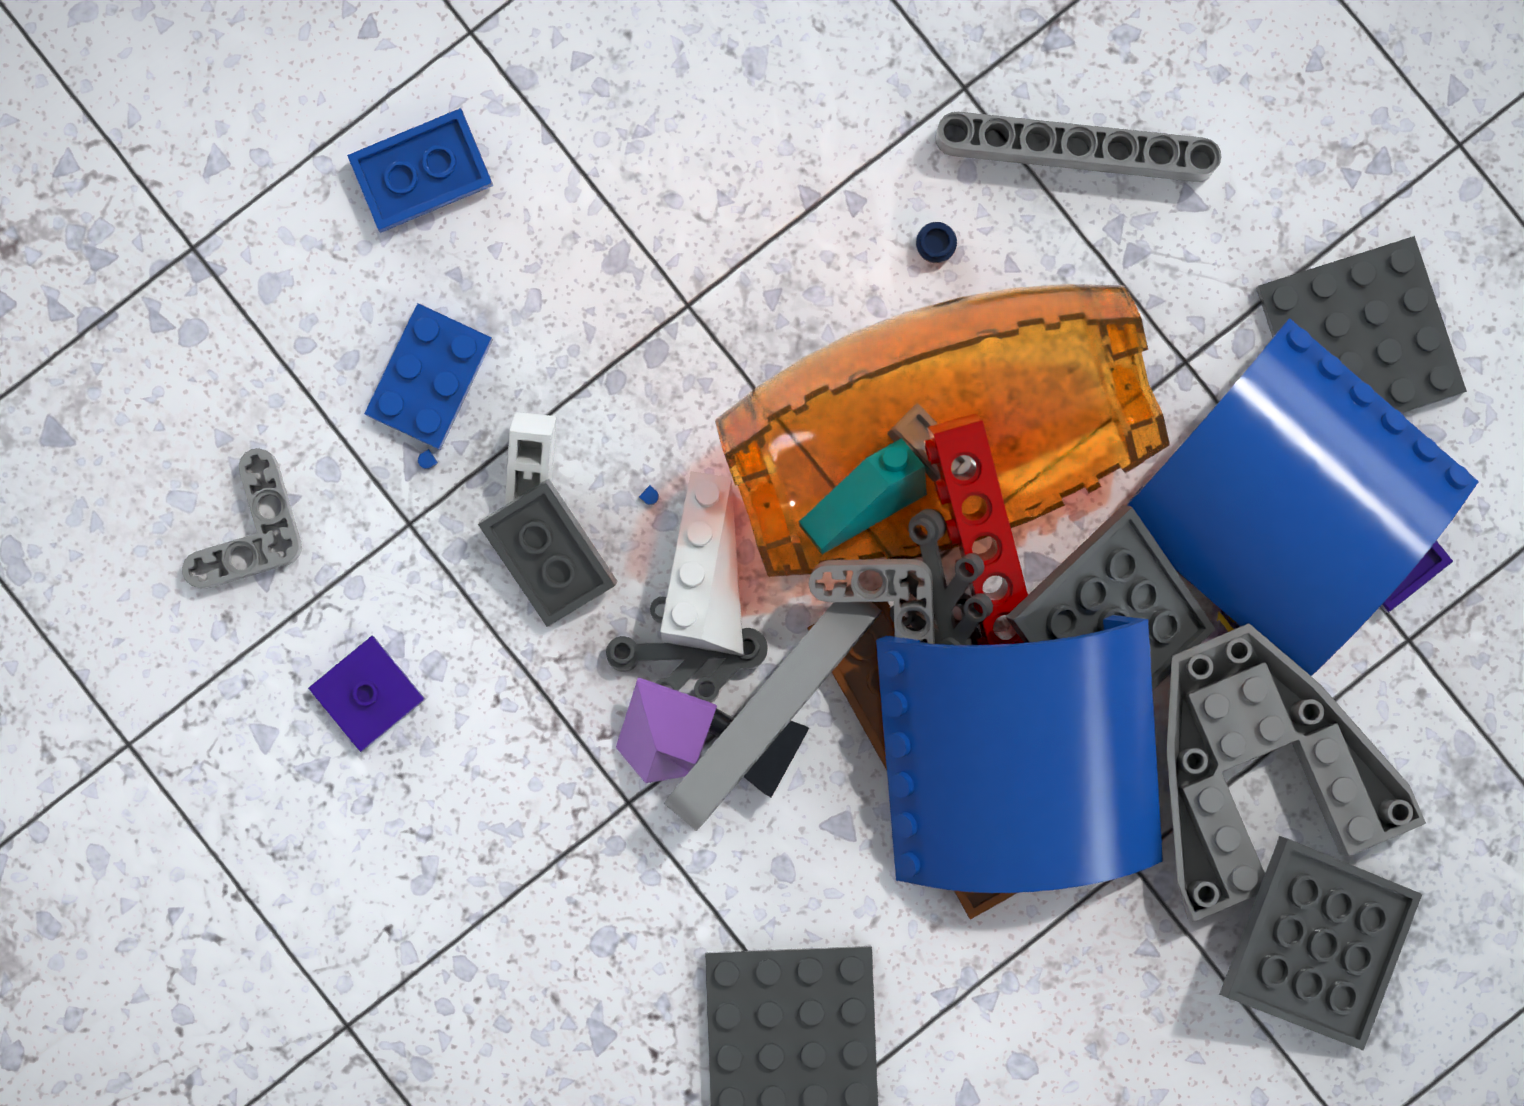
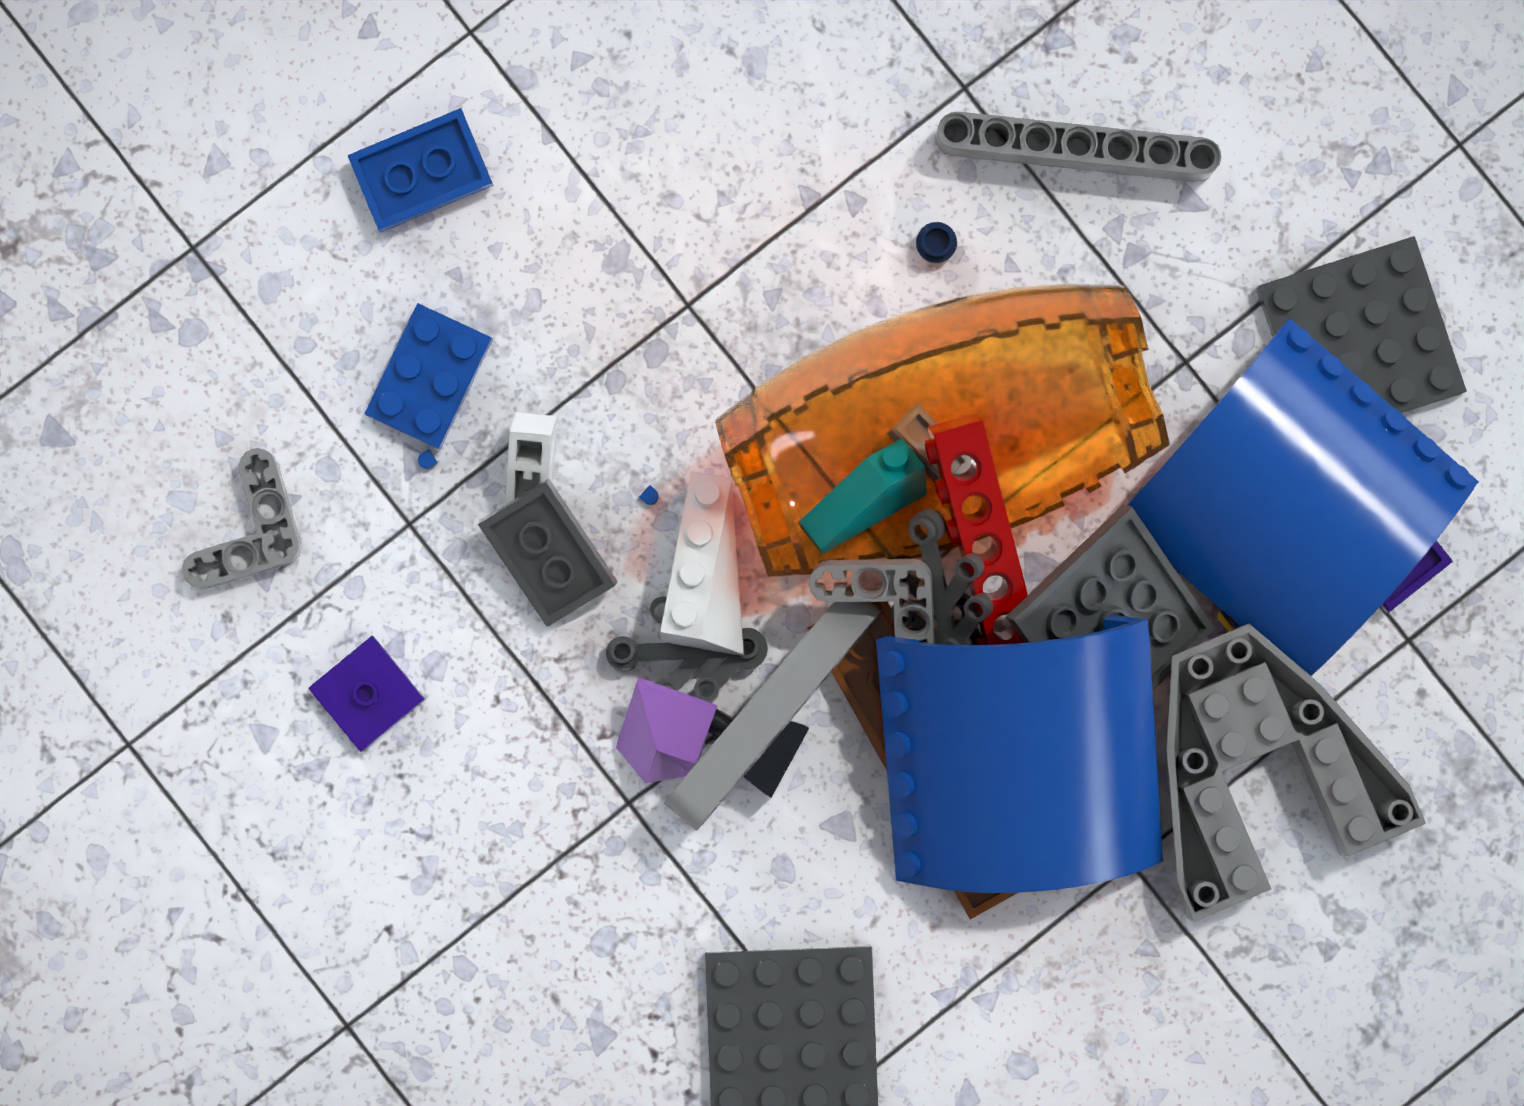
dark grey plate [1219,836,1422,1051] -> none

